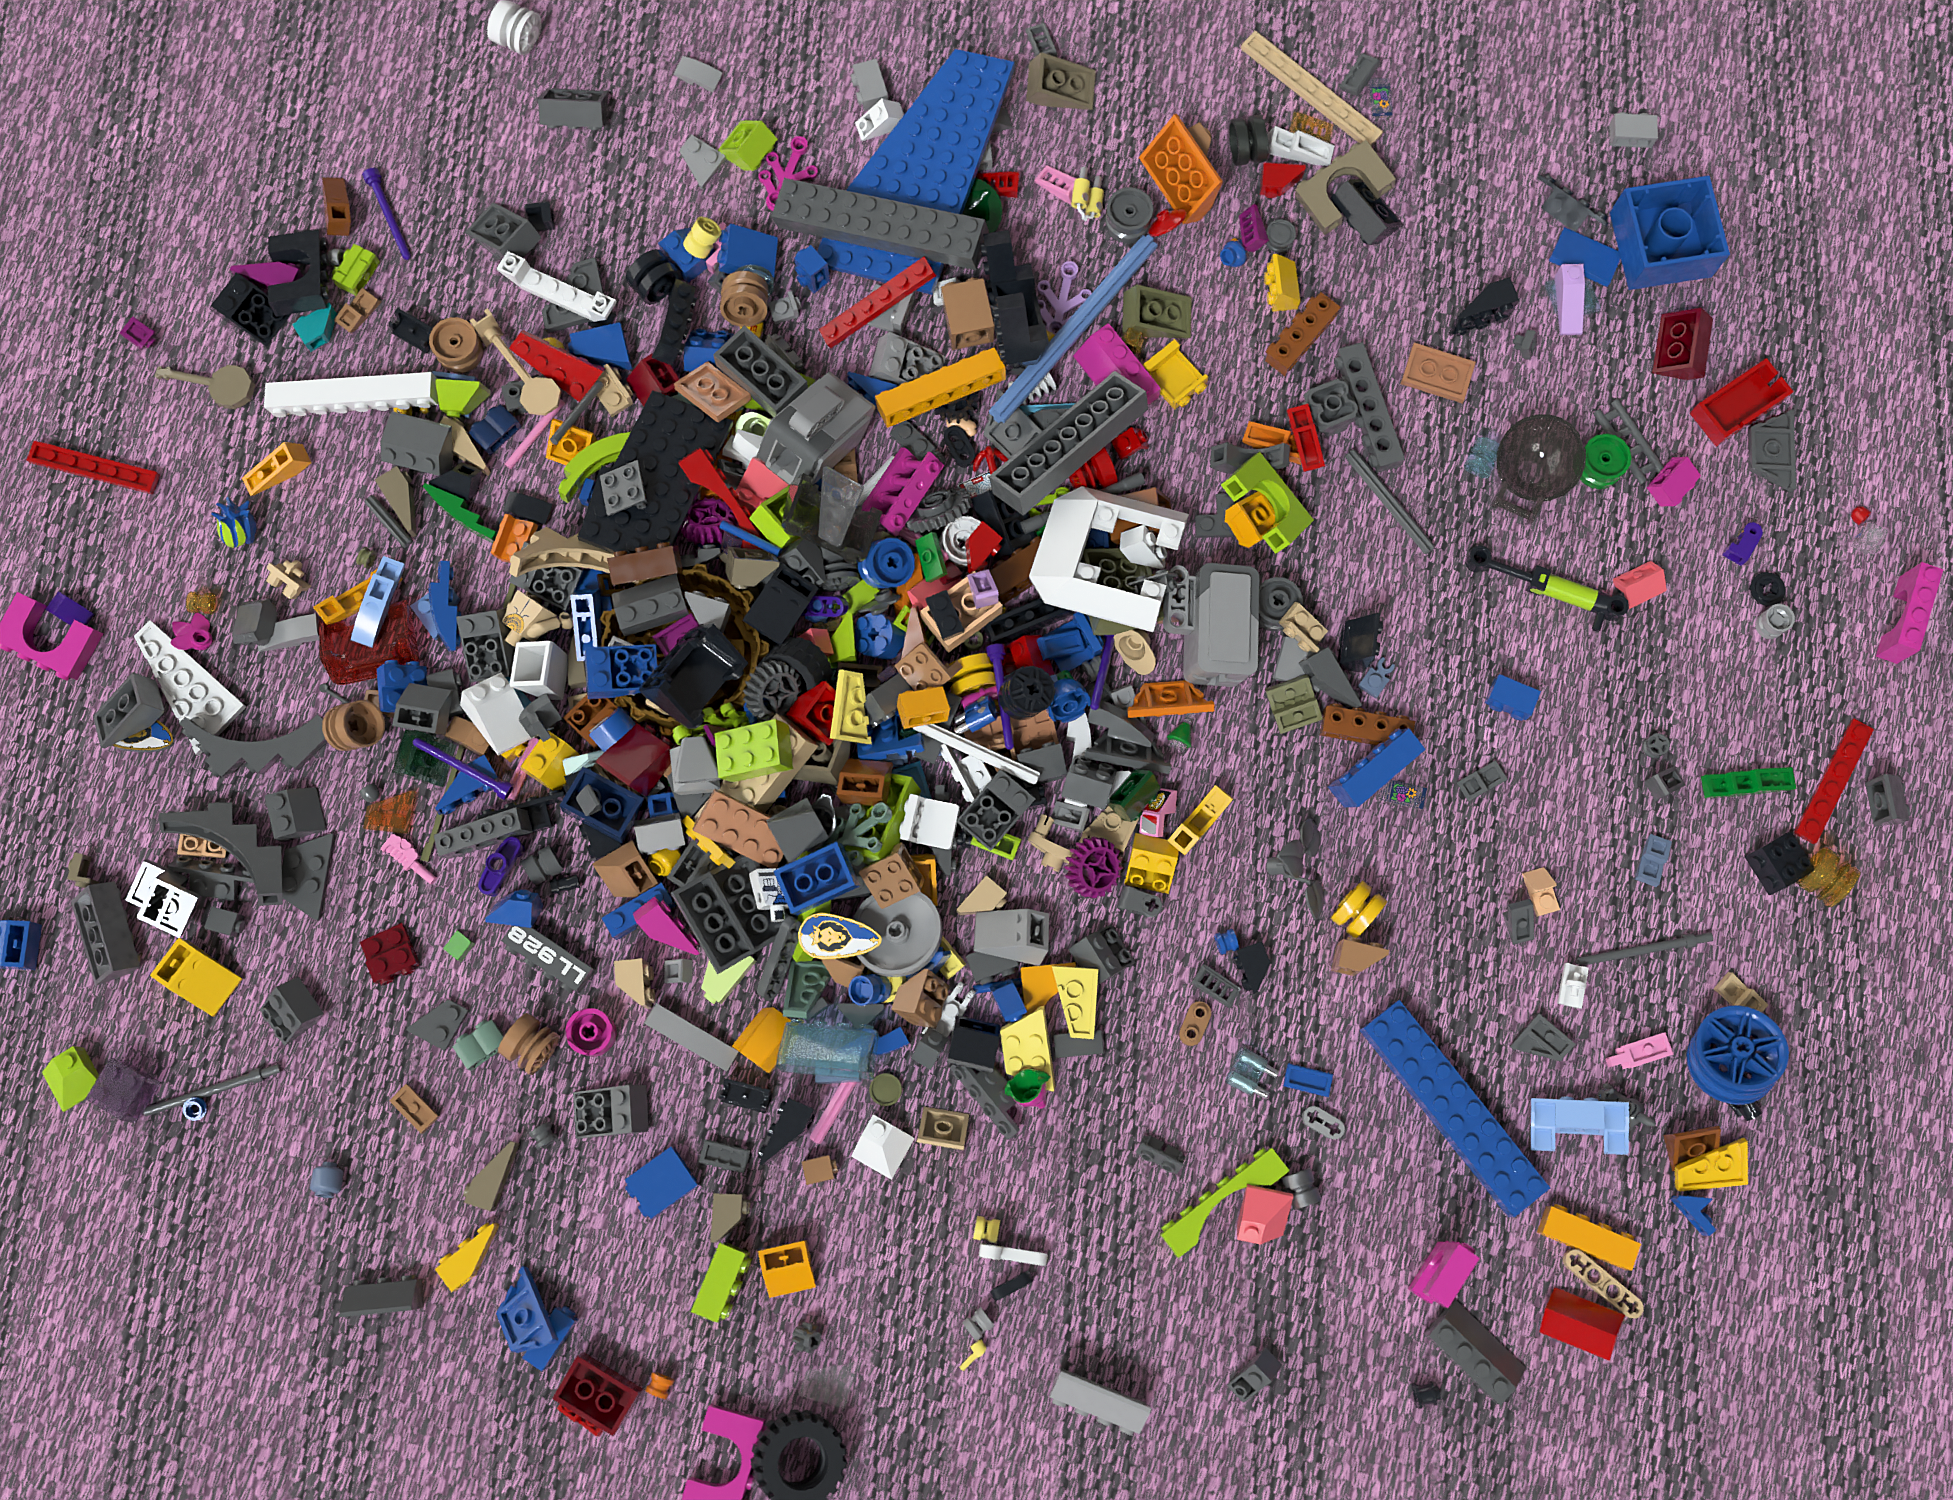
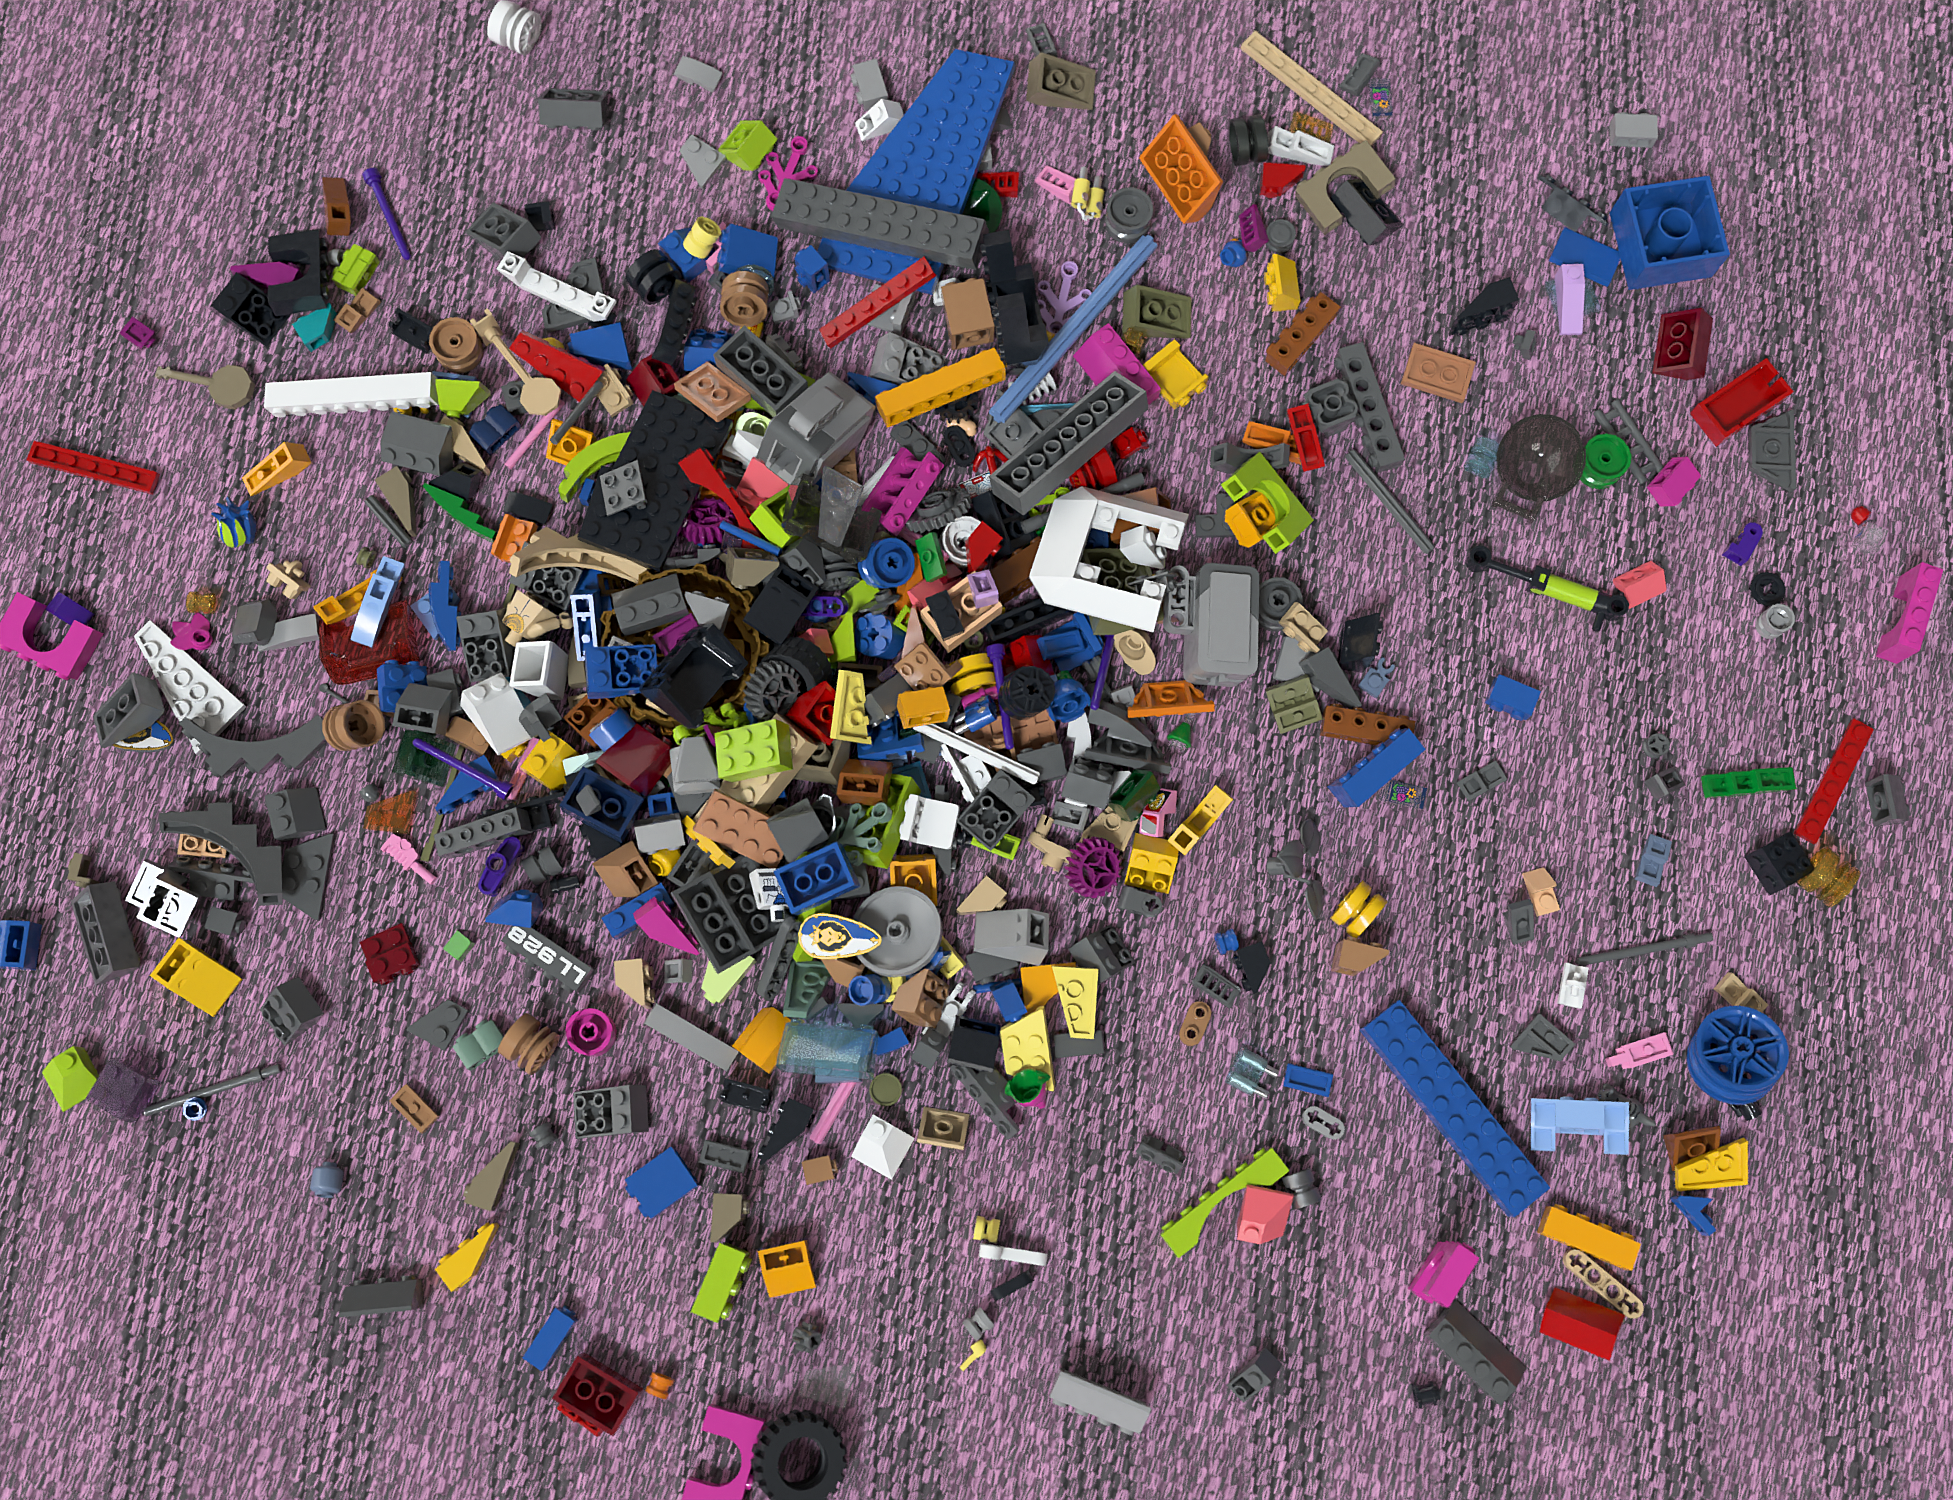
blue wing [496,1266,559,1353] -> none
reddish brown brick [607,542,683,585] -> none
medium nougat bracket [859,842,925,909] -> none
red dish [1148,209,1187,237] -> none

